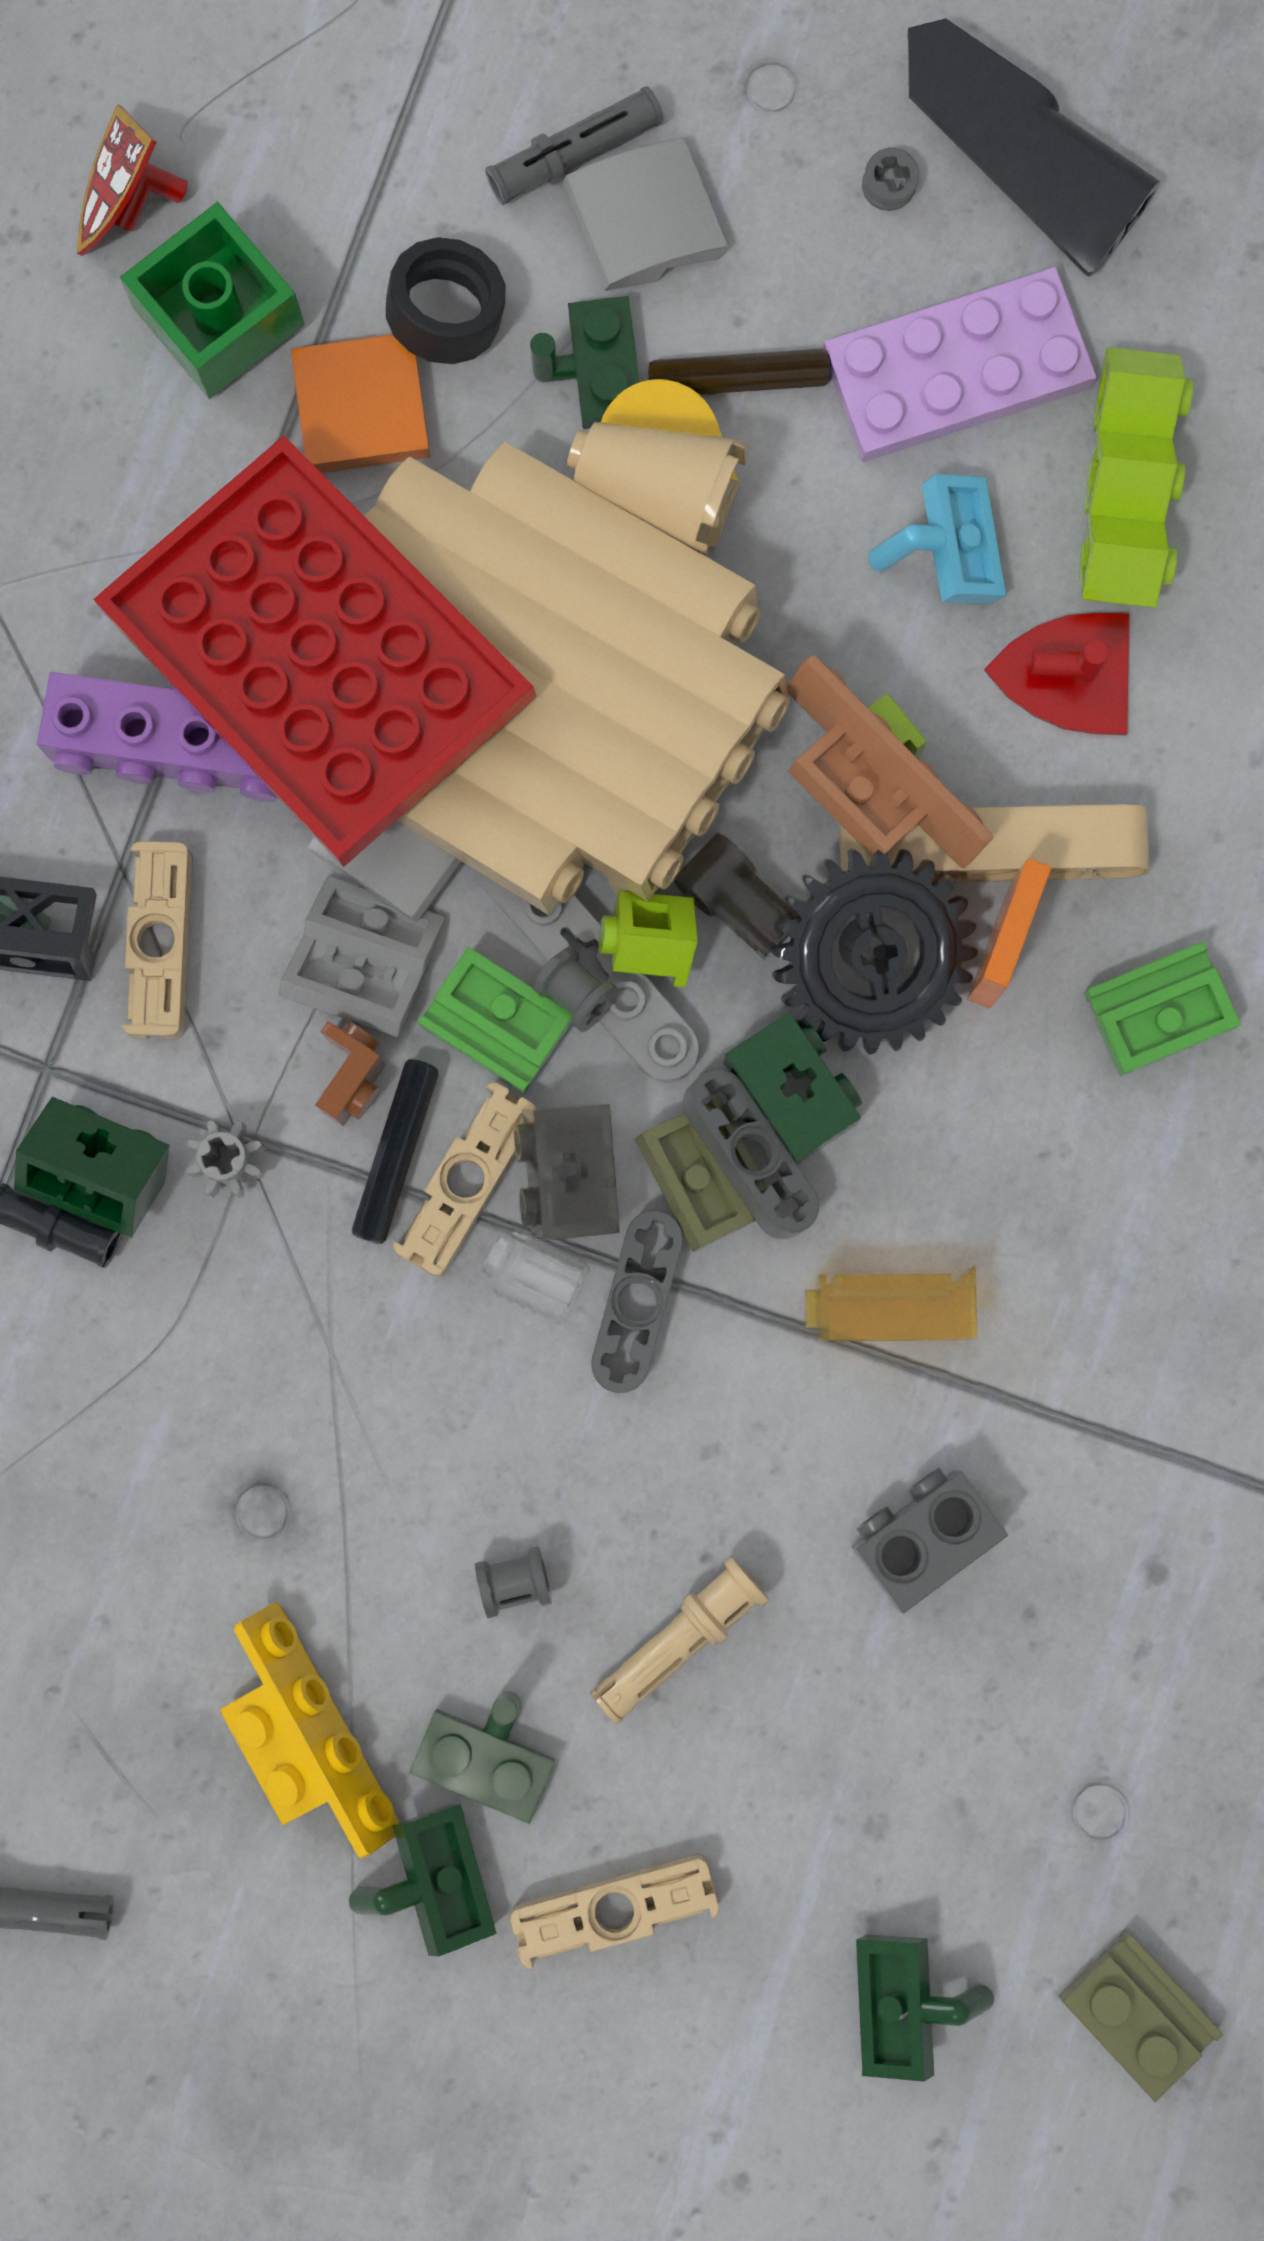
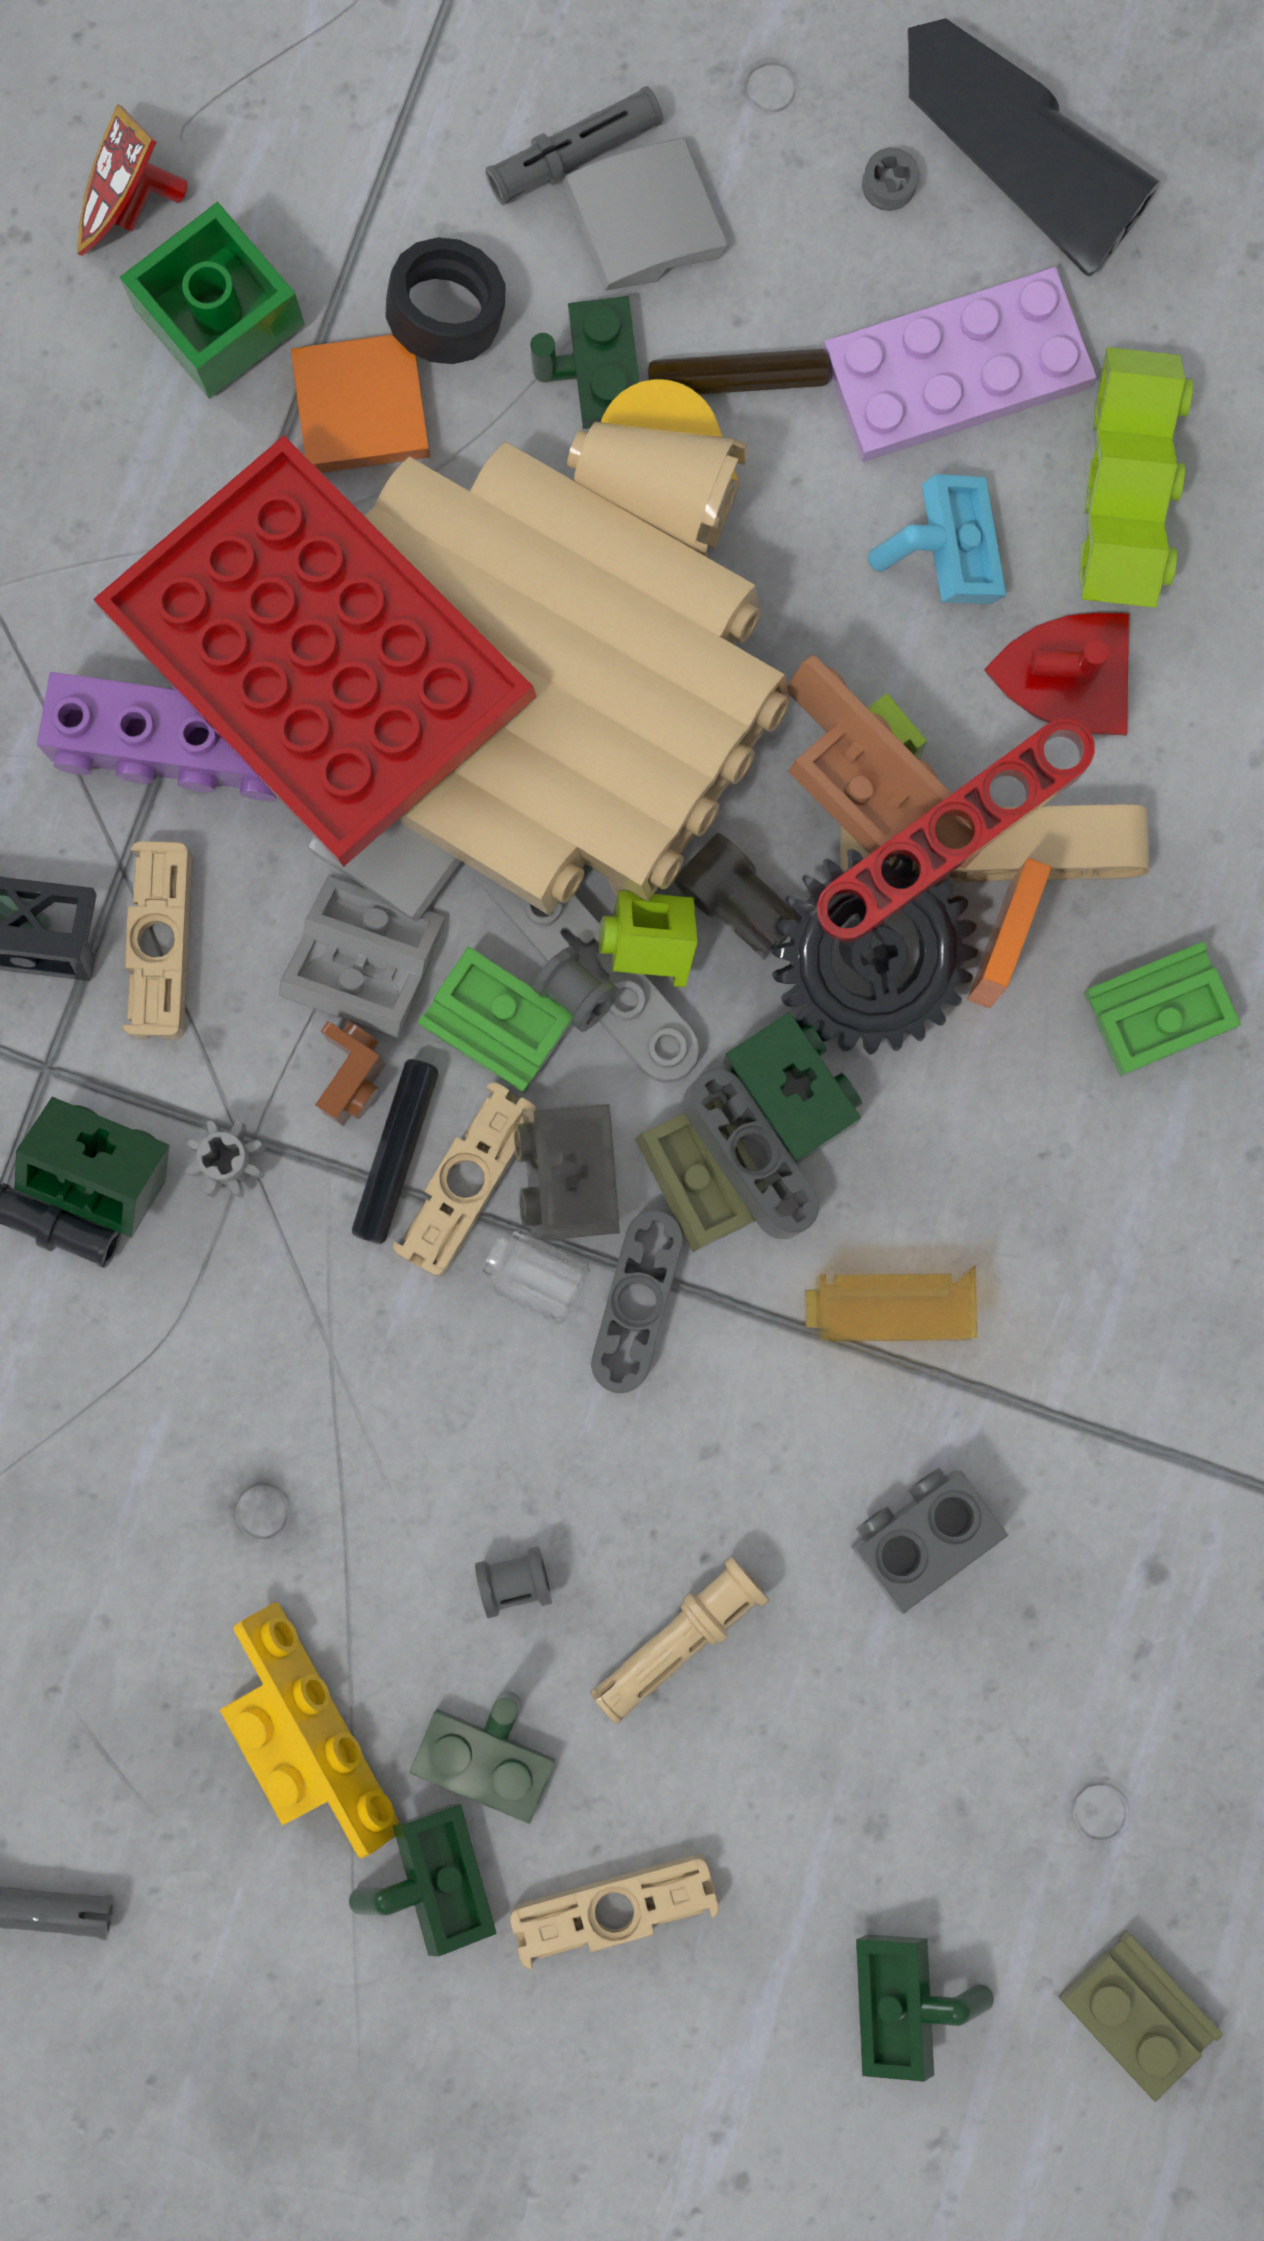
none -> red beam [817,719,1095,942]

